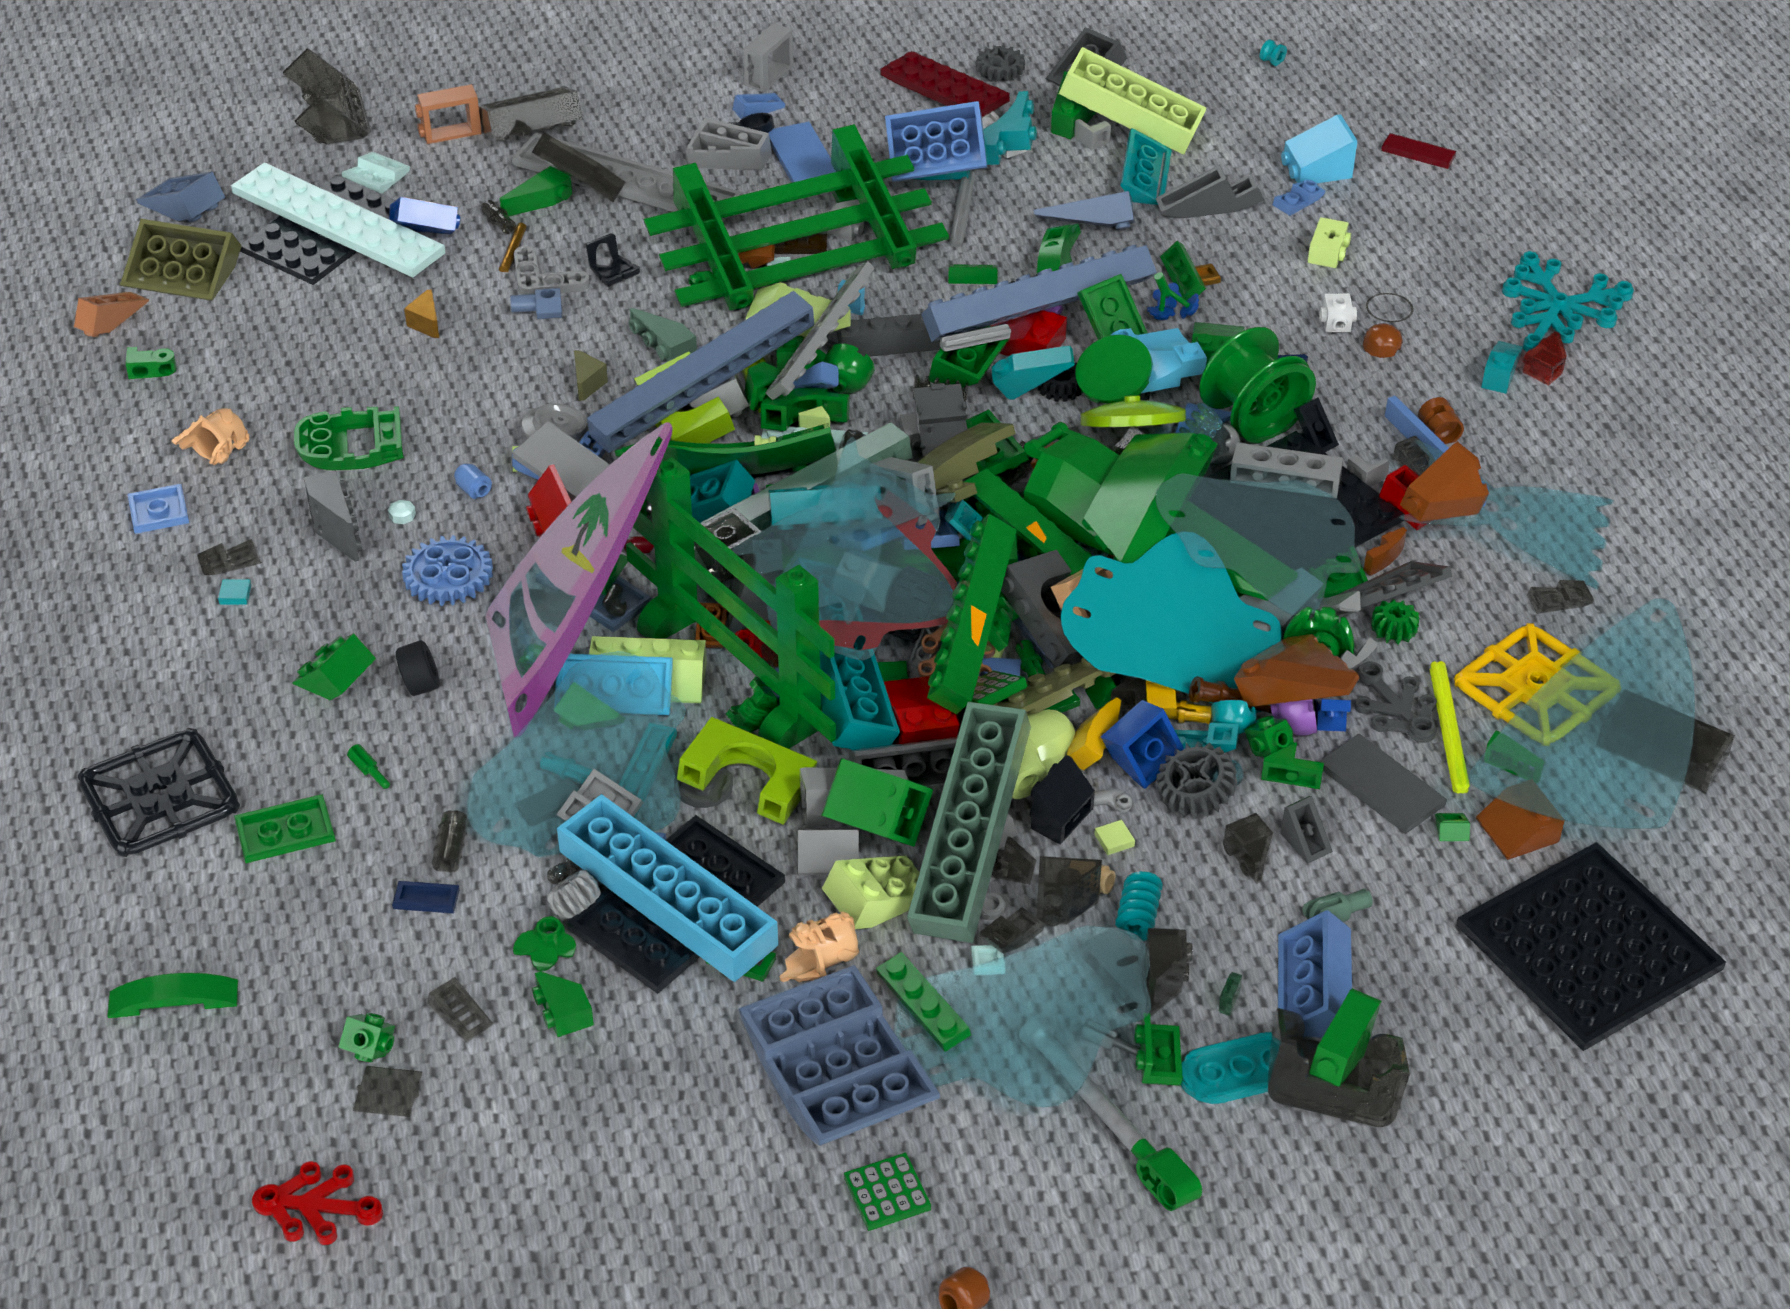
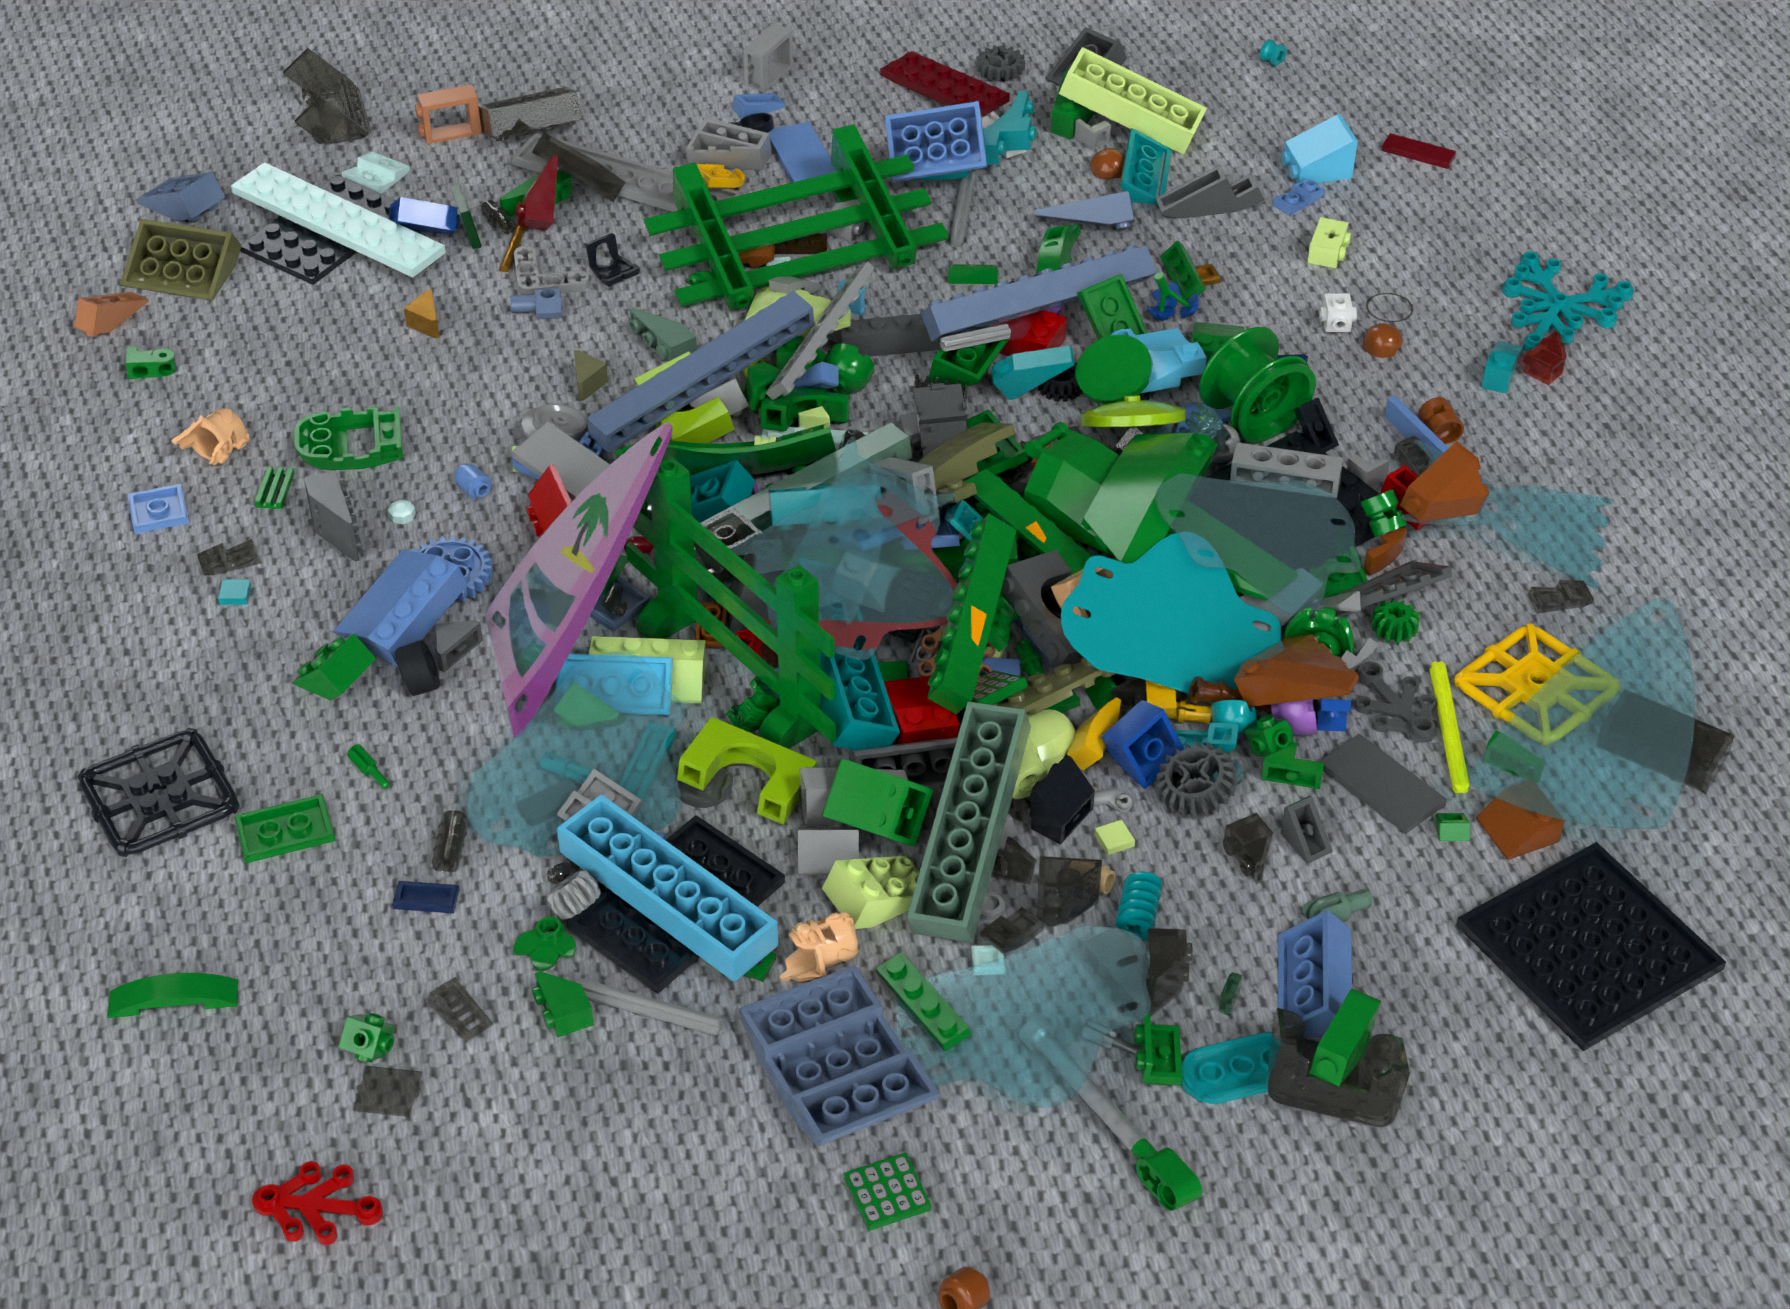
none -> green tile [255,466,295,509]
none -> medium blue slope [334,549,467,666]
none -> dark grey slope [436,620,483,672]
none -> dark green tile [451,183,482,249]
none -> dark red slope [515,155,558,230]
none -> light grey axle [574,978,722,1036]
none -> yellow tile [697,164,745,188]
none -> light grey slope [769,276,821,294]
none -> dark orange hair [1091,148,1125,180]
none -> green wheel [1360,489,1408,538]

